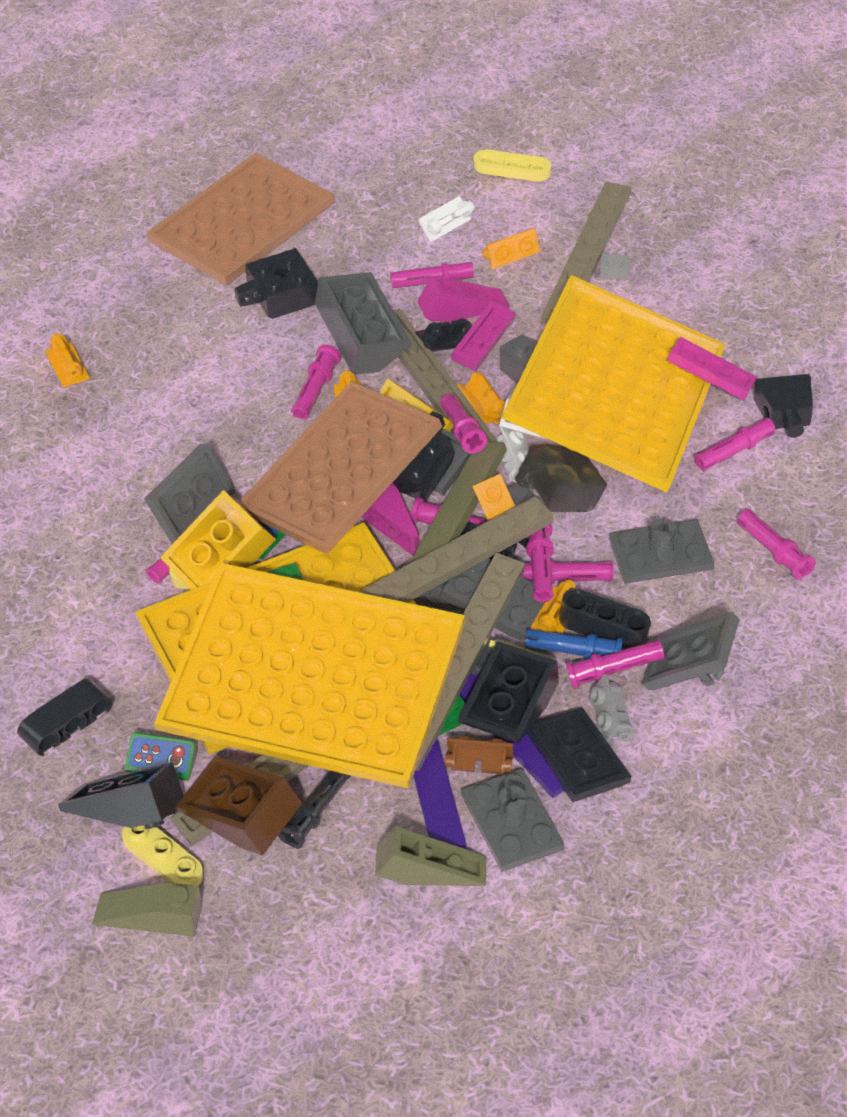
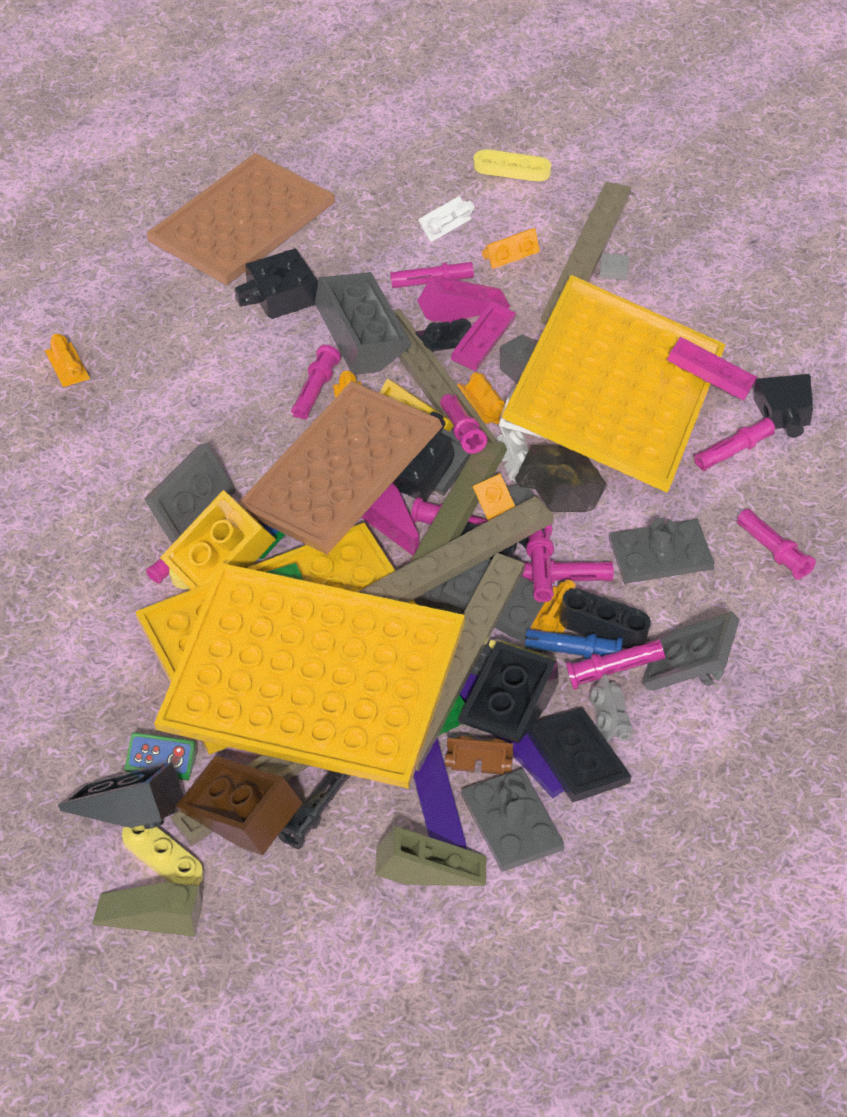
black beam [17,679,113,756] -> none

